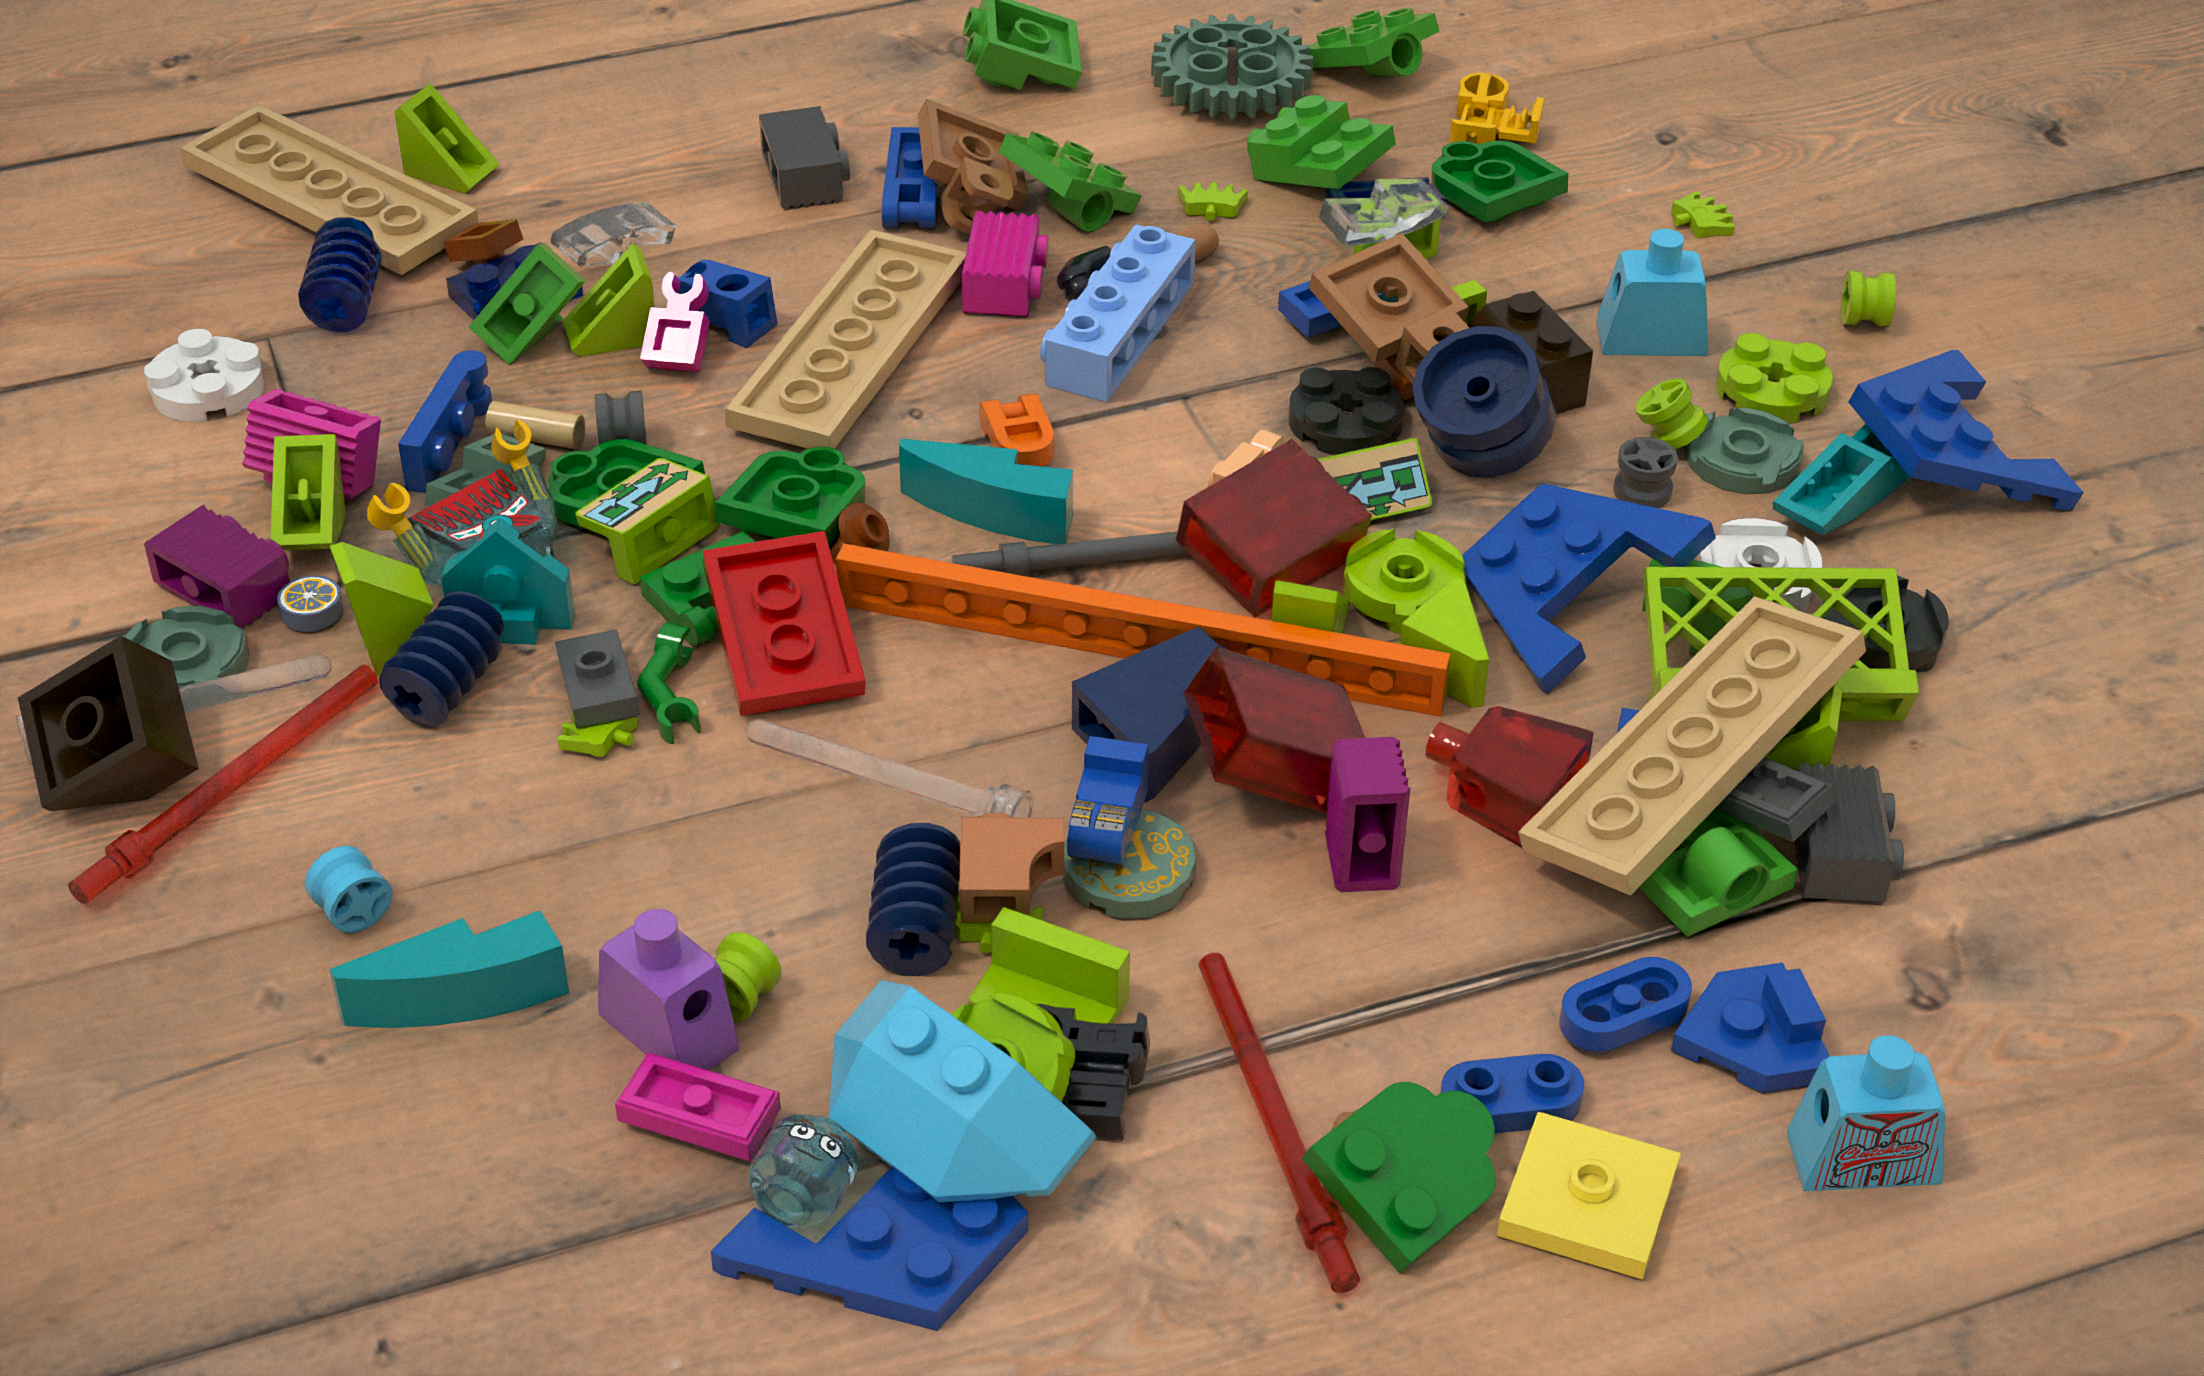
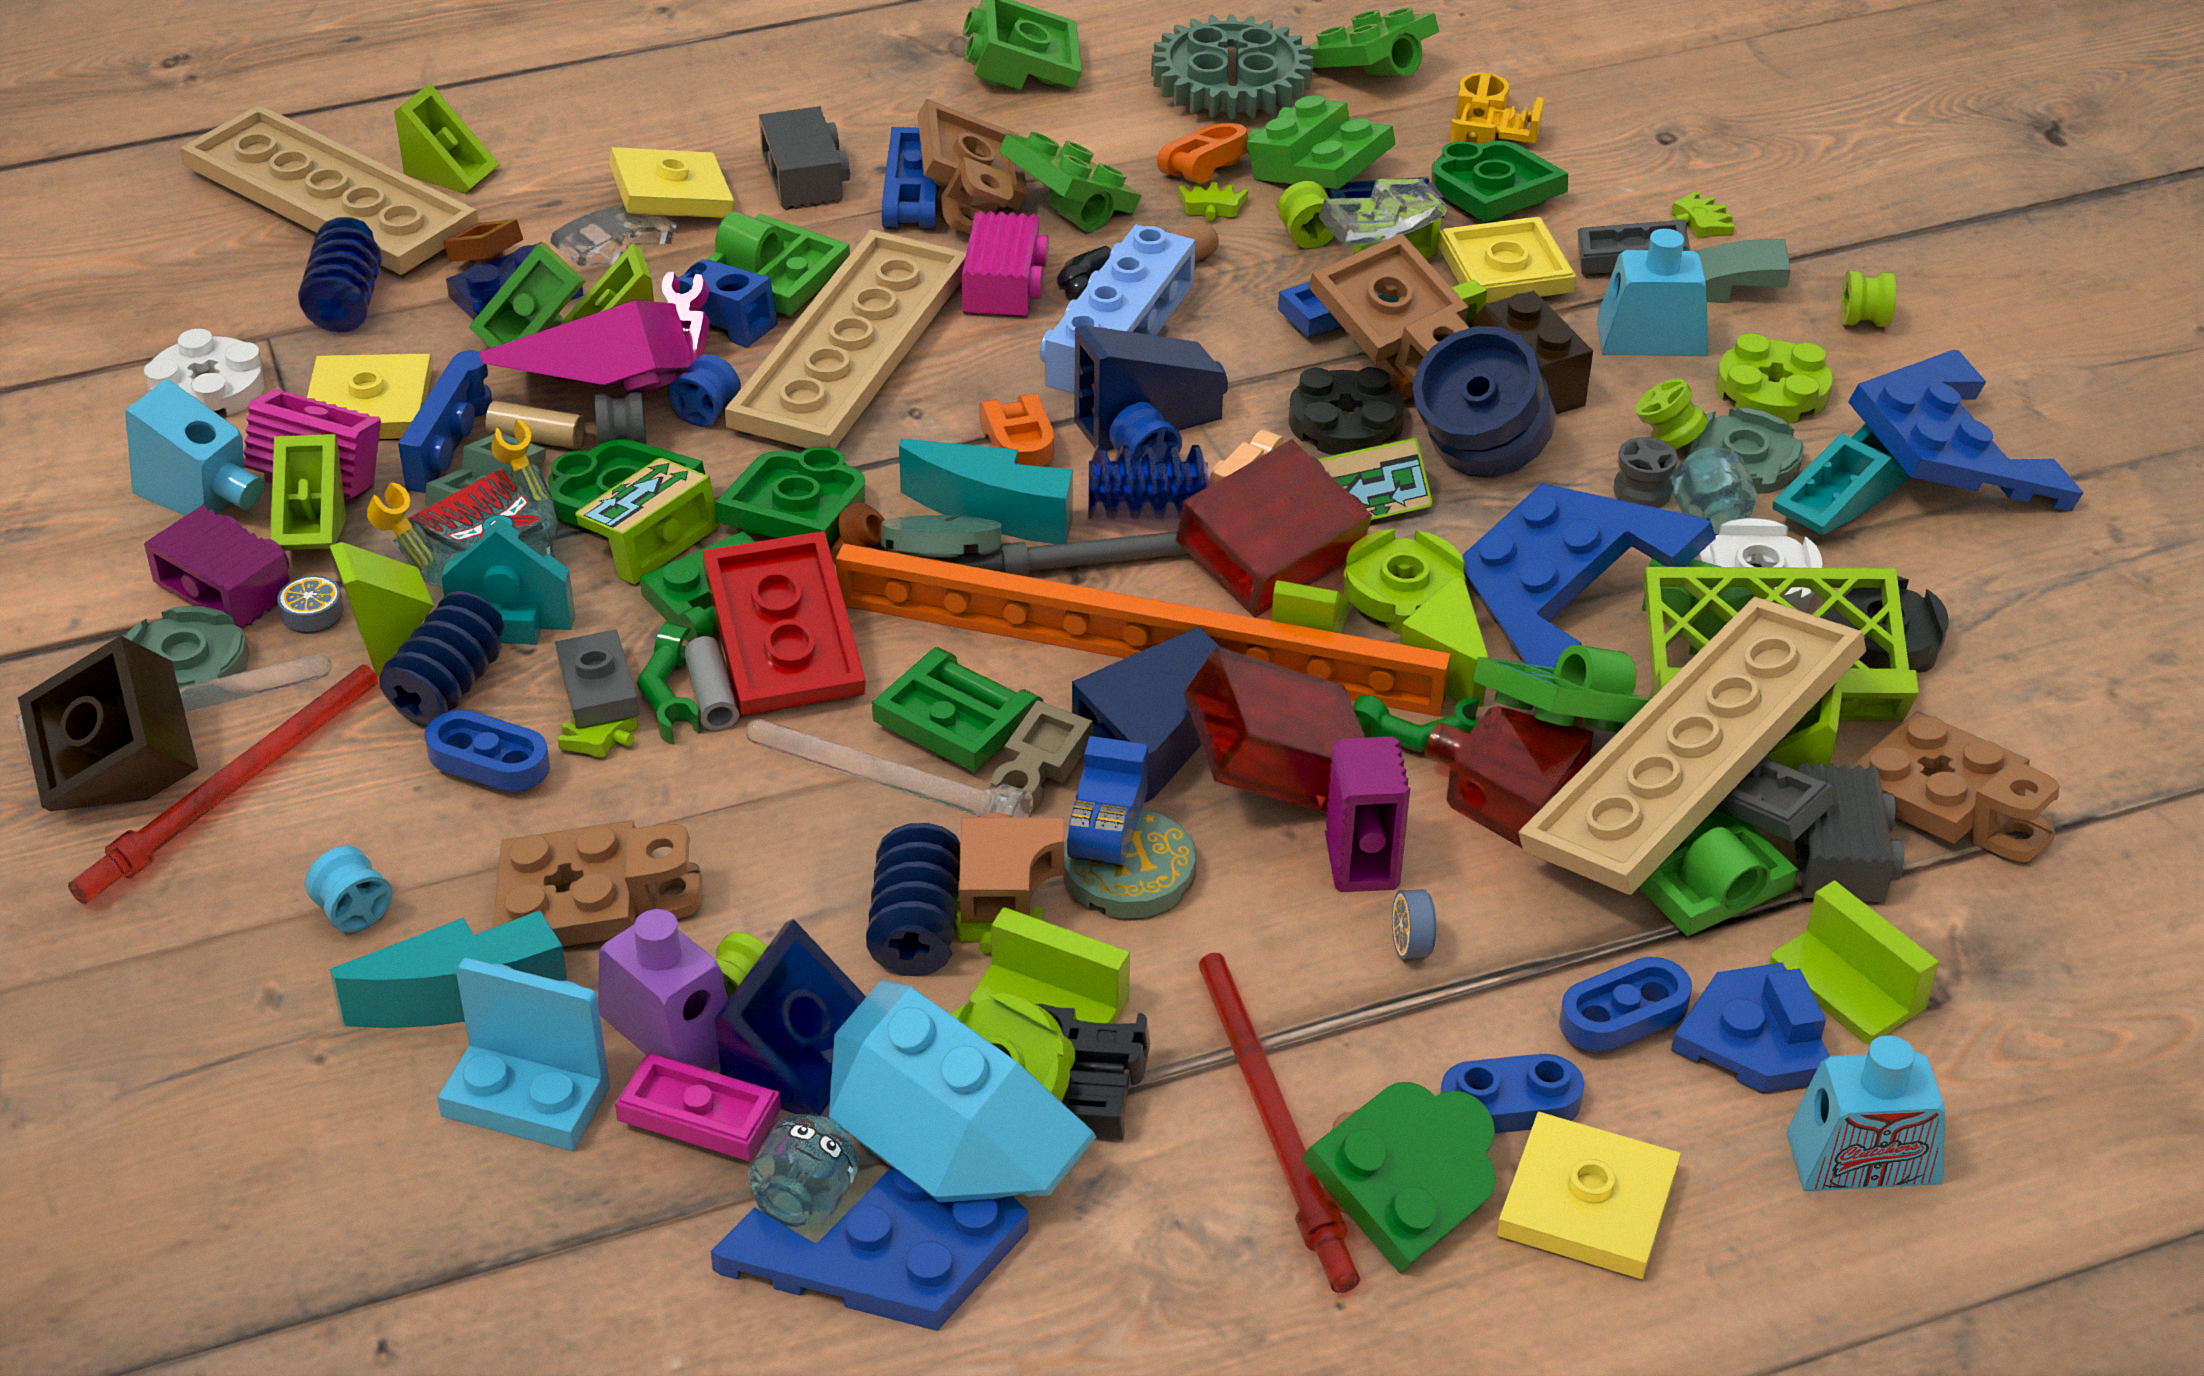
none -> medium azure torso [125,379,264,516]
none -> light yellow plate [307,354,433,439]
none -> blue plate [425,710,550,792]
none -> medium azure bracket [437,958,610,1152]
none -> dark pink slope [479,300,693,393]
none -> medium nougat plate [493,820,702,947]
none -> light yellow plate [609,147,734,218]
none -> blue wheel [668,354,741,427]
none -> light grey axle [684,636,739,731]
none -> bright green plate [706,212,850,316]
none -> clear blue slope [714,919,866,1120]
none -> green plate [872,647,1044,772]
none -> sand green tile [881,515,1002,557]
none -> dark tan plate [991,700,1096,813]
none -> dark blue slope [1074,325,1228,453]
none -> clear blue piece [1088,444,1208,520]
none -> blue wheel [1109,402,1182,476]
none -> orange plate [1157,123,1248,184]
none -> lime wheel [1277,181,1341,249]
none -> green arm [1346,695,1496,752]
none -> sand blue tile [1392,889,1436,959]
none -> light yellow plate [1437,217,1577,304]
none -> bright green plate [1472,645,1651,733]
none -> dark grey plate [1578,220,1690,274]
none -> clear light blue head [1671,447,1758,536]
none -> sand green slope [1695,239,1790,303]
none -> lime panel [1769,880,1939,1044]
none -> medium nougat plate [1850,711,2060,862]

